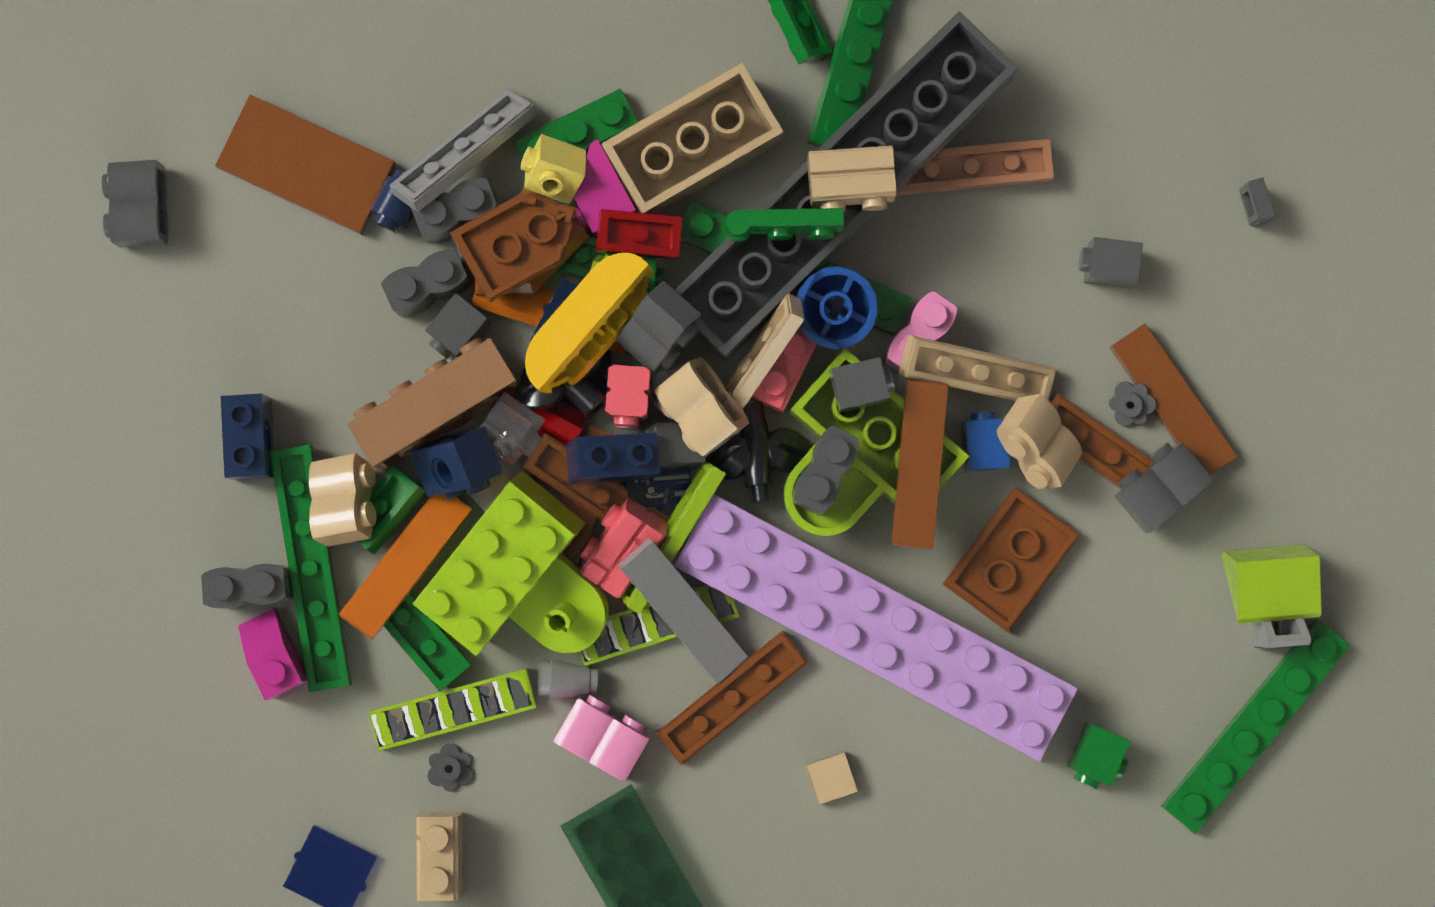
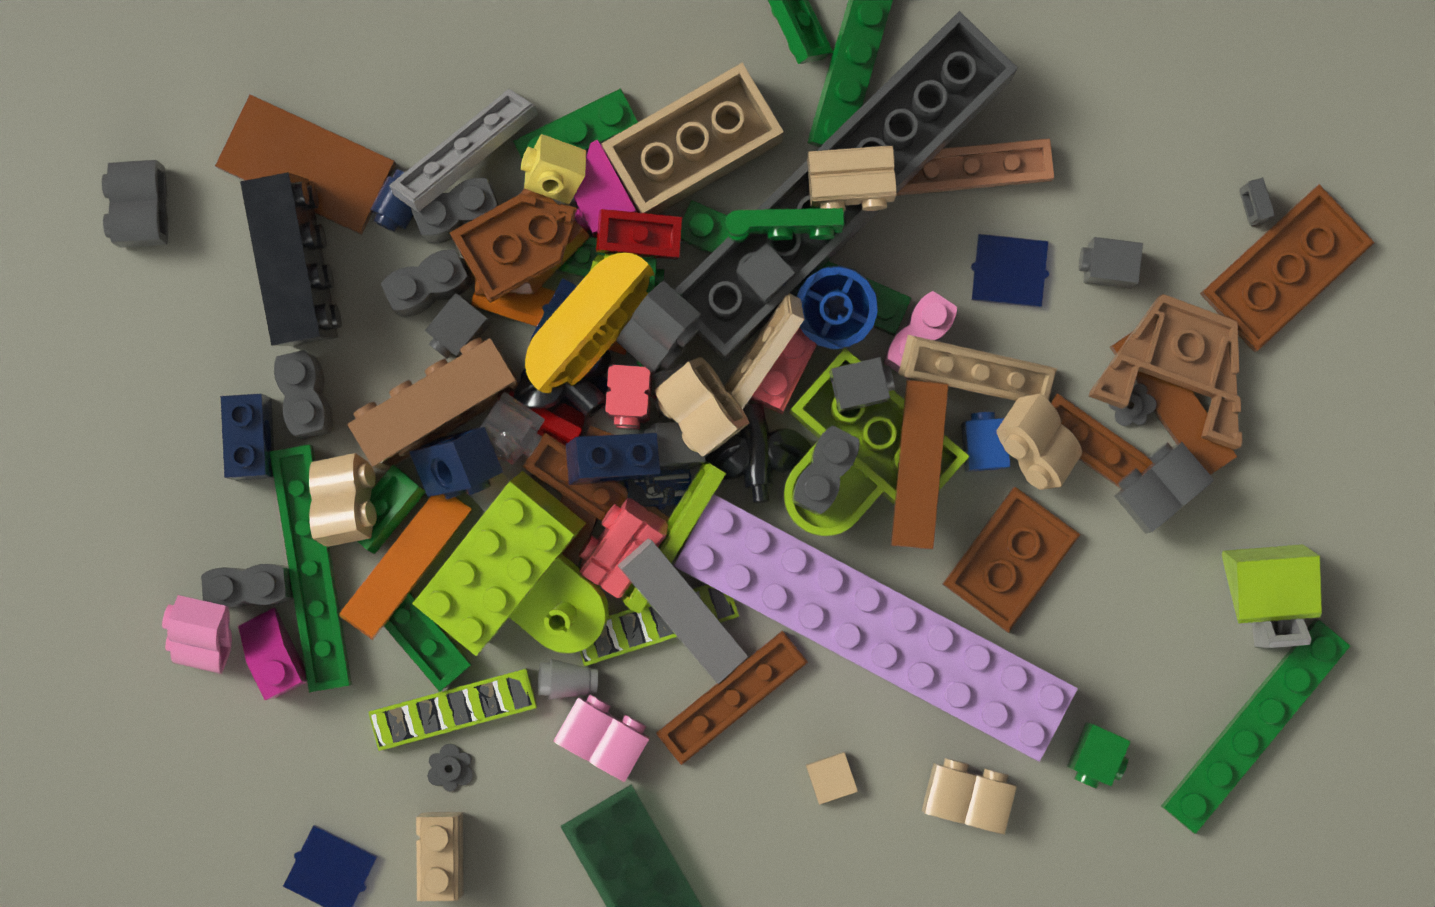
none -> bright pink brick [162,595,232,674]
none -> black brick [240,172,342,346]
none -> dark grey brick [274,350,333,439]
none -> dark grey tile [736,243,795,303]
none -> tan brick [921,758,1017,835]
none -> clear blue piece [970,234,1049,308]
none -> medium nougat wing [1088,294,1242,450]
none -> dark orange tile [1200,184,1375,352]

